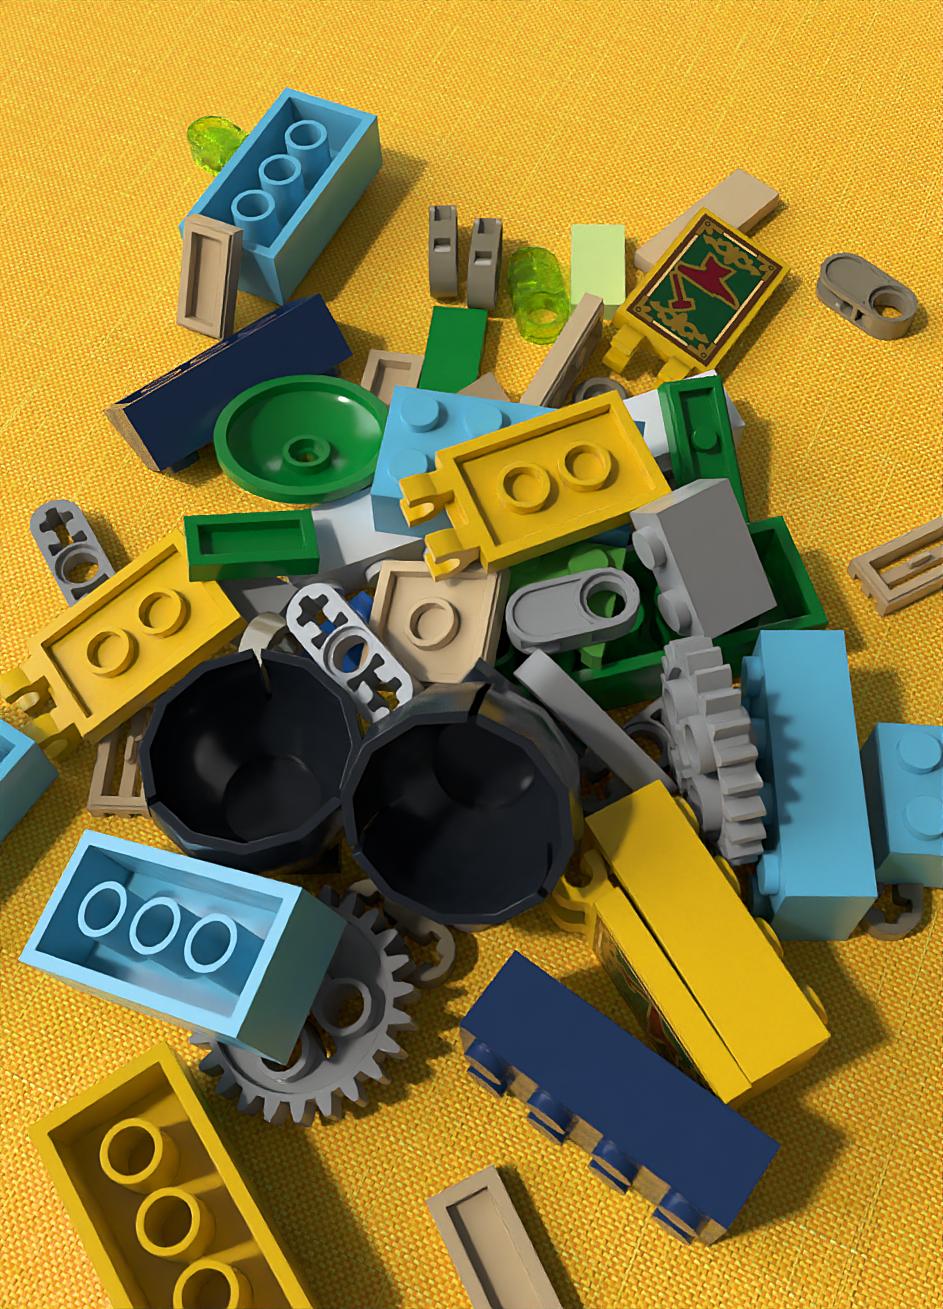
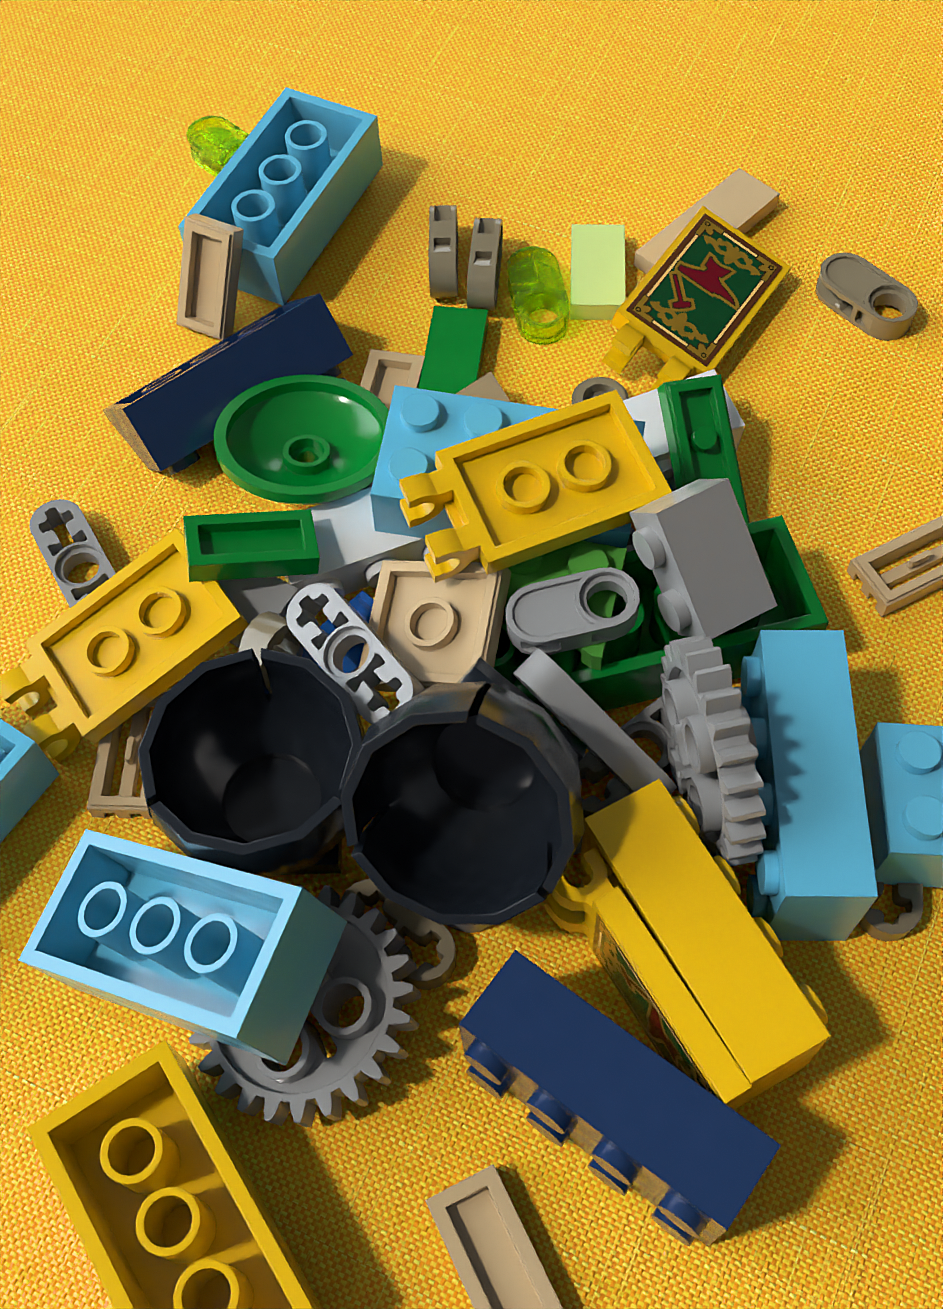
tan tile [519,292,605,409] -> none

